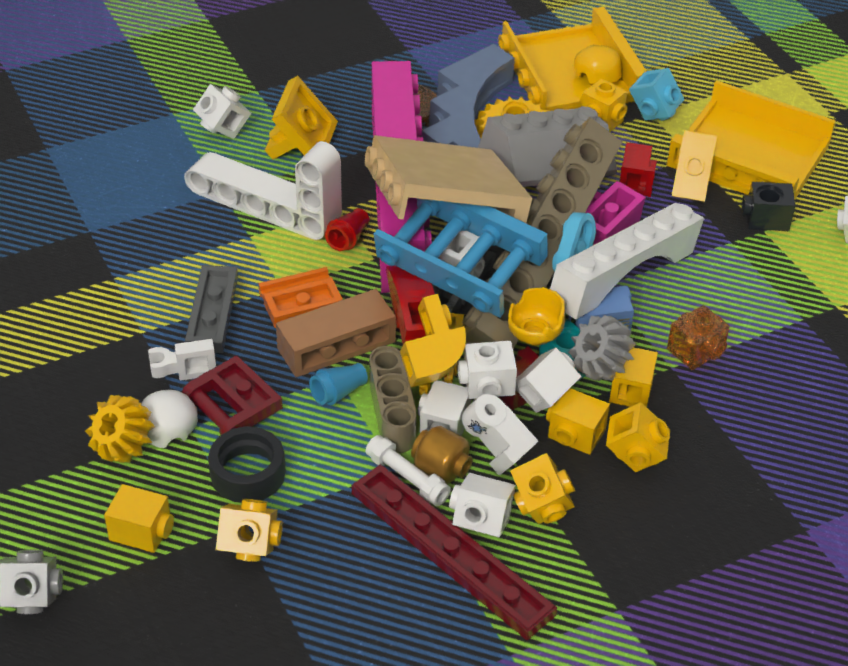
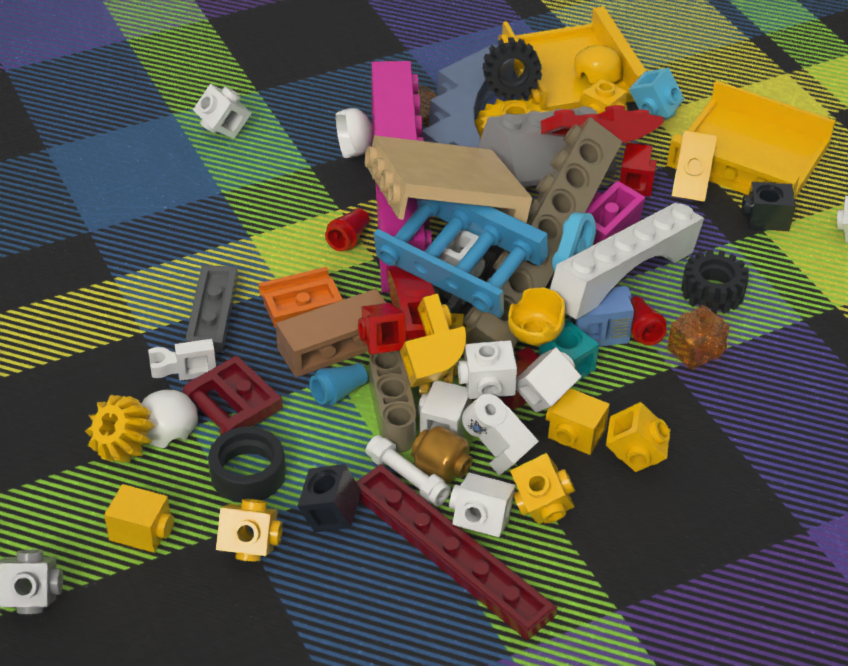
white beam [184,141,342,240] -> none
yellow bracket [264,76,338,159] -> none
light grey gear [568,315,636,381] -> none
yellow brick [609,347,658,407] -> none
none -> black brick [297,464,362,532]
none -> white hair [336,108,374,158]
none -> red brick [357,303,406,355]
none -> black tyre [483,37,542,101]
none -> red slope [541,105,664,144]
none -> red cone [631,296,667,346]
none -> black tyre [681,250,749,314]

